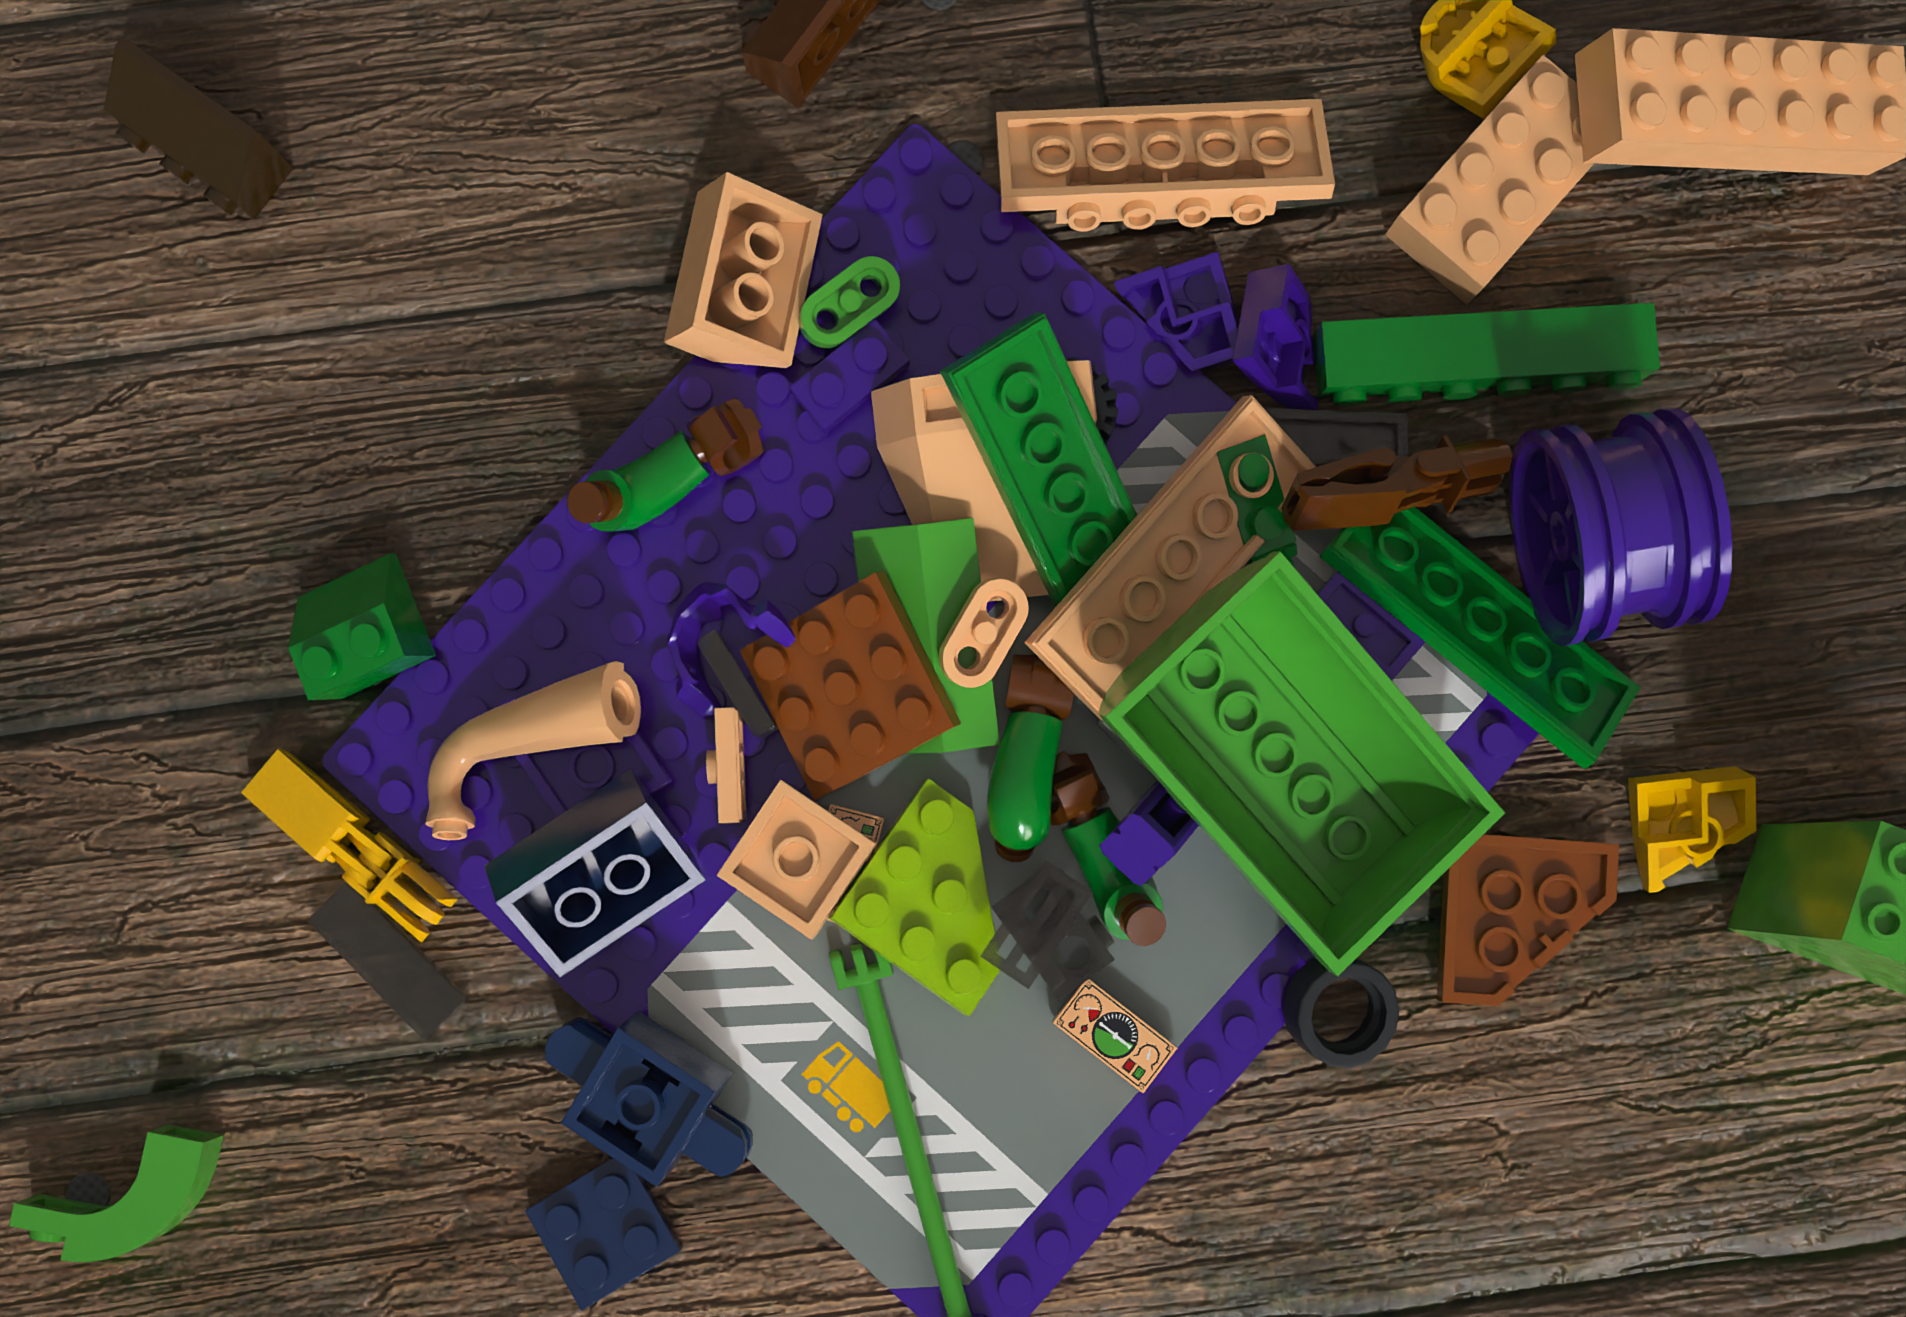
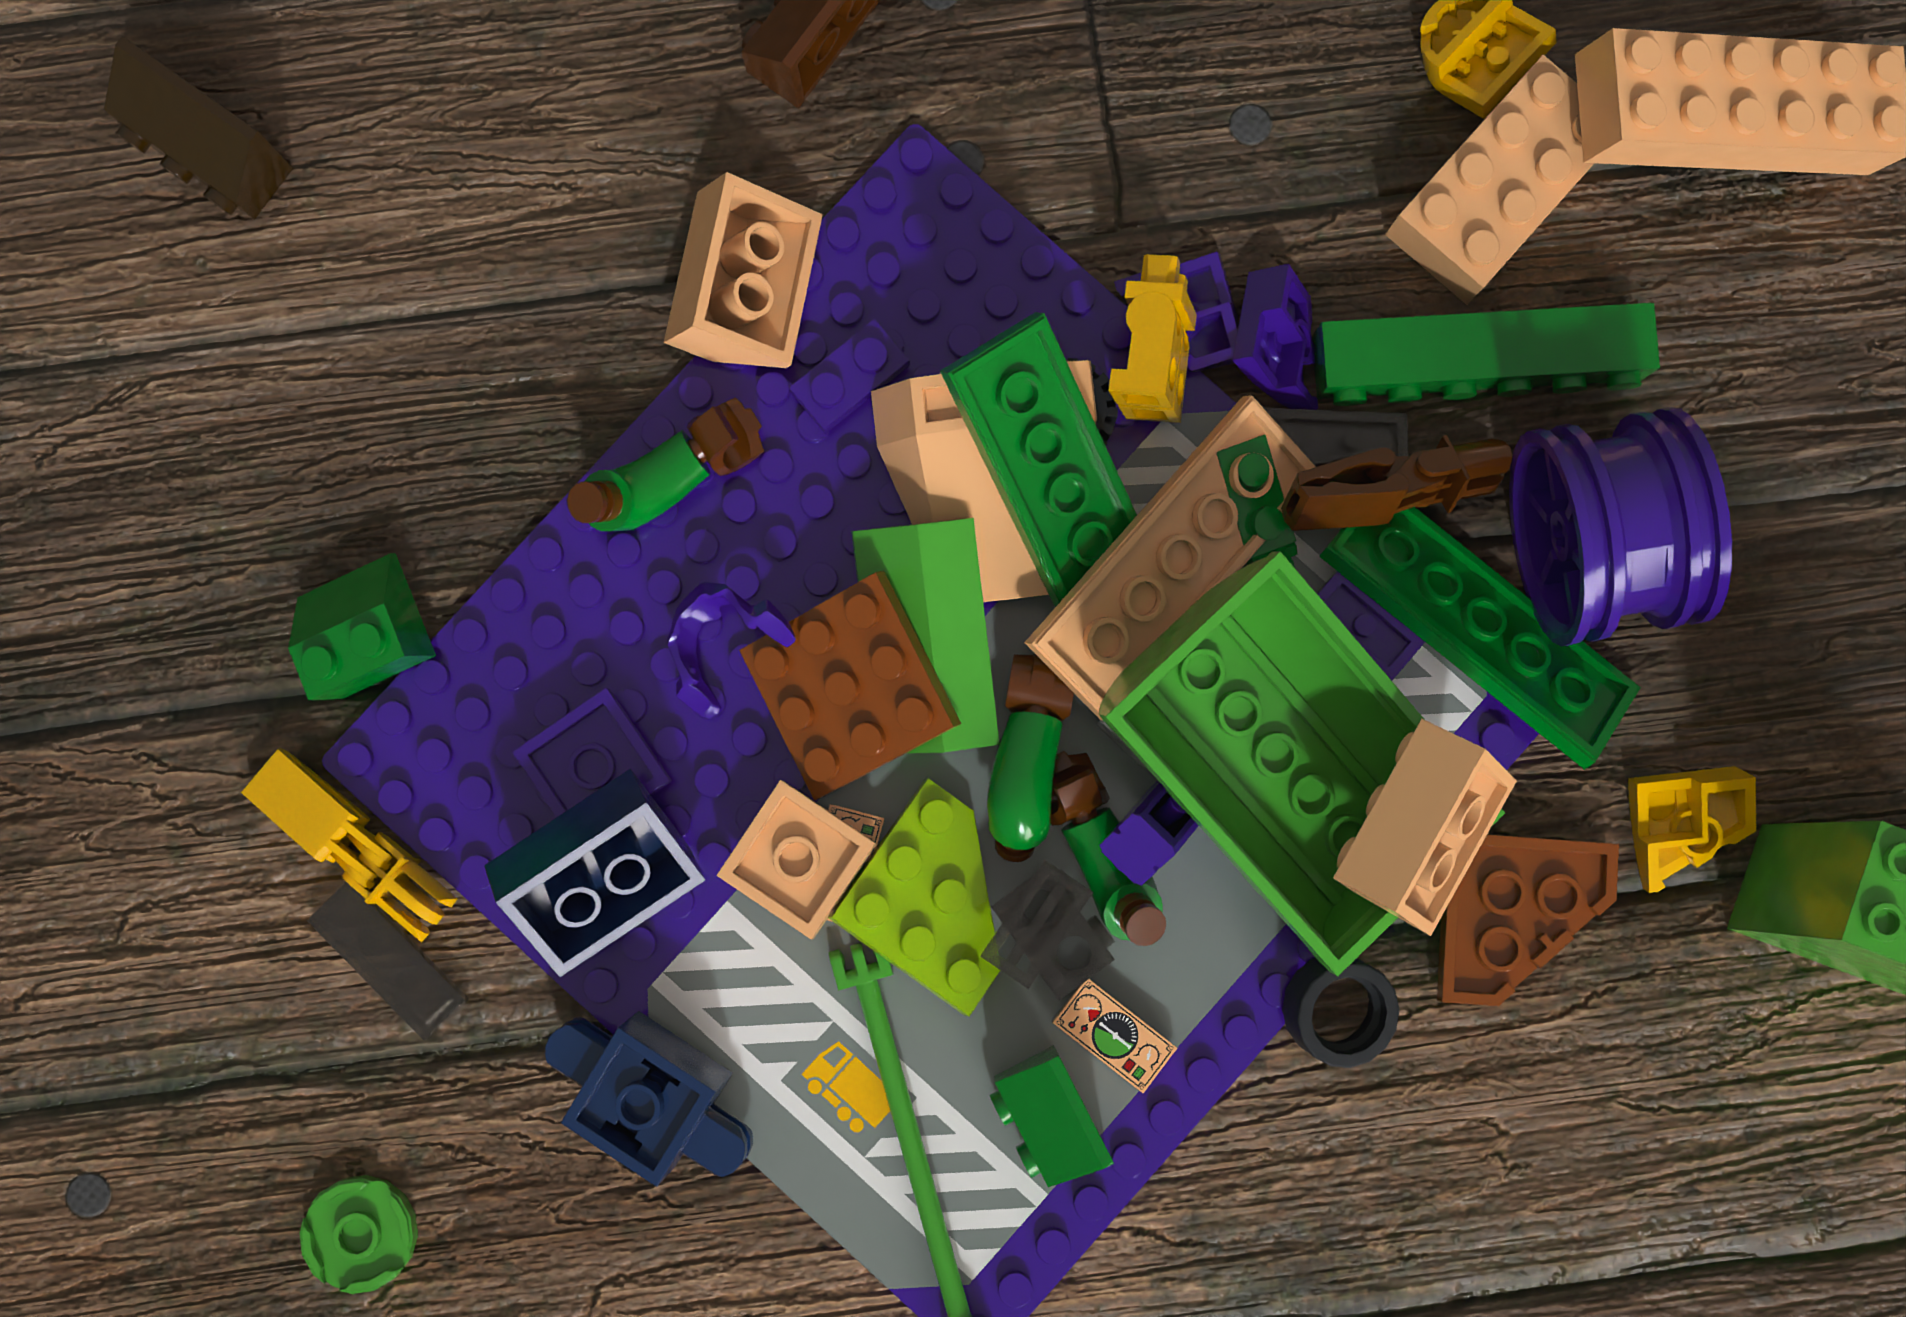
bright green arch [9,1124,224,1262] -> none
light nougat animal [425,661,641,840] -> none
dark blue plate [525,1158,683,1311] -> none
clear smoke tile [697,629,779,739] -> none
light nougat plate [706,707,747,824] -> none
bright green plate [798,256,900,348] -> none
light nougat plate [939,578,1028,688] -> none
light nougat plate [996,99,1335,232] -> none
none -> bright green tile [299,1175,418,1294]
none -> green slope [989,1045,1114,1187]
none -> yellow hips [1108,254,1197,423]
none -> light nougat slope [1333,719,1517,936]

